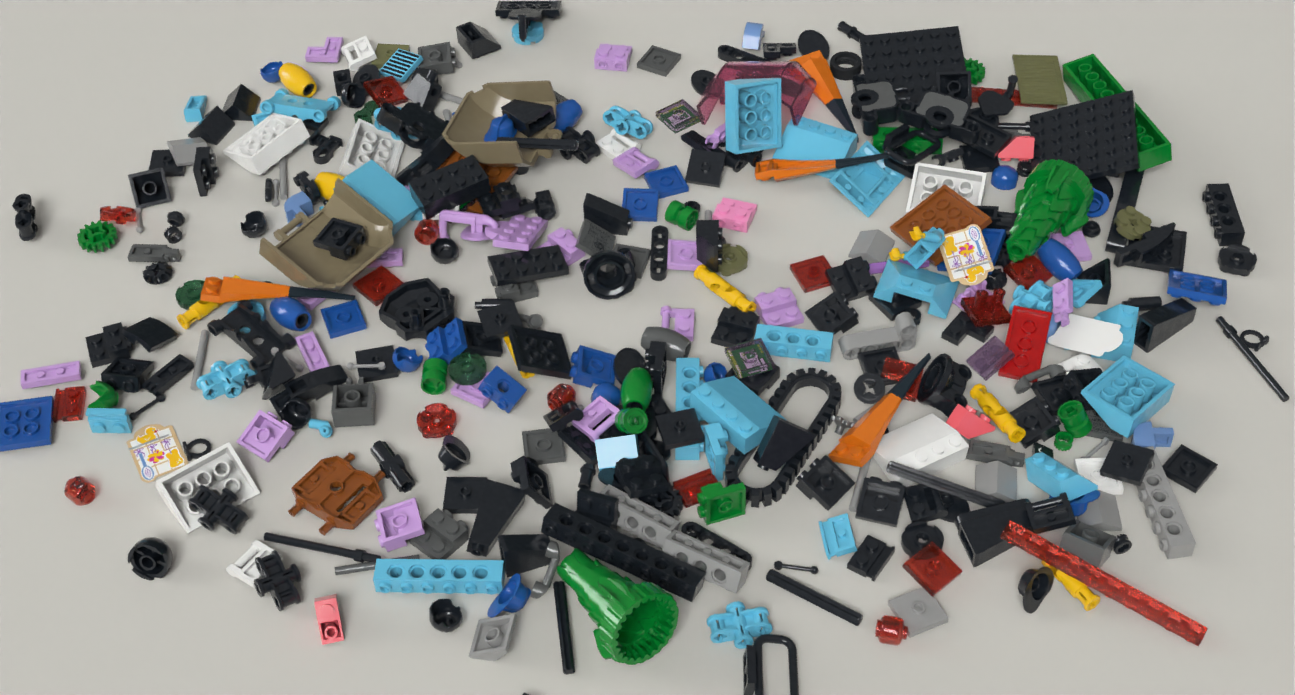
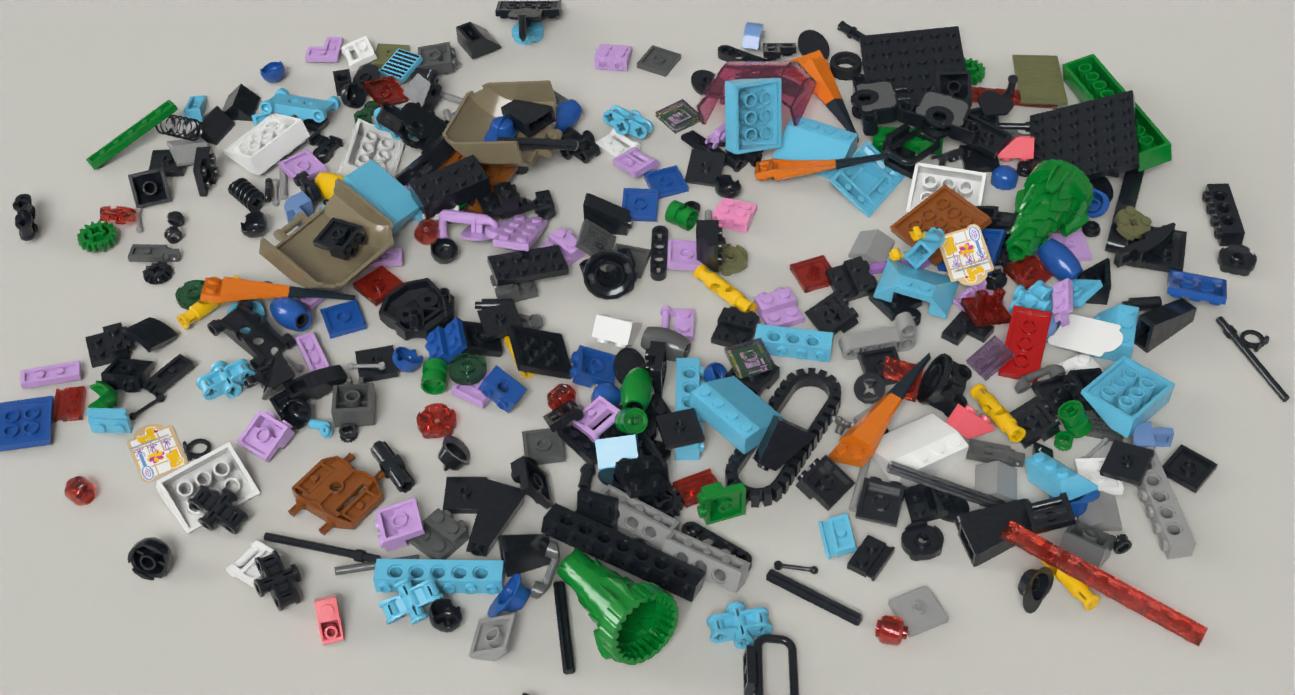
light grey bar [190,330,209,391] -> none
yellow piece [278,63,317,98] -> none
medium azure plate [704,422,728,482] -> none
clear red plate [902,541,963,597] -> none
none -> green tile [86,100,179,170]
none -> black piece [155,115,203,141]
none -> black piece [228,178,265,212]
none -> lavender plate [279,149,327,183]
none -> black bush [339,423,358,443]
none -> medium azure axle [378,577,444,625]
none -> white slope [592,314,642,348]
none -> black hair [715,175,742,199]

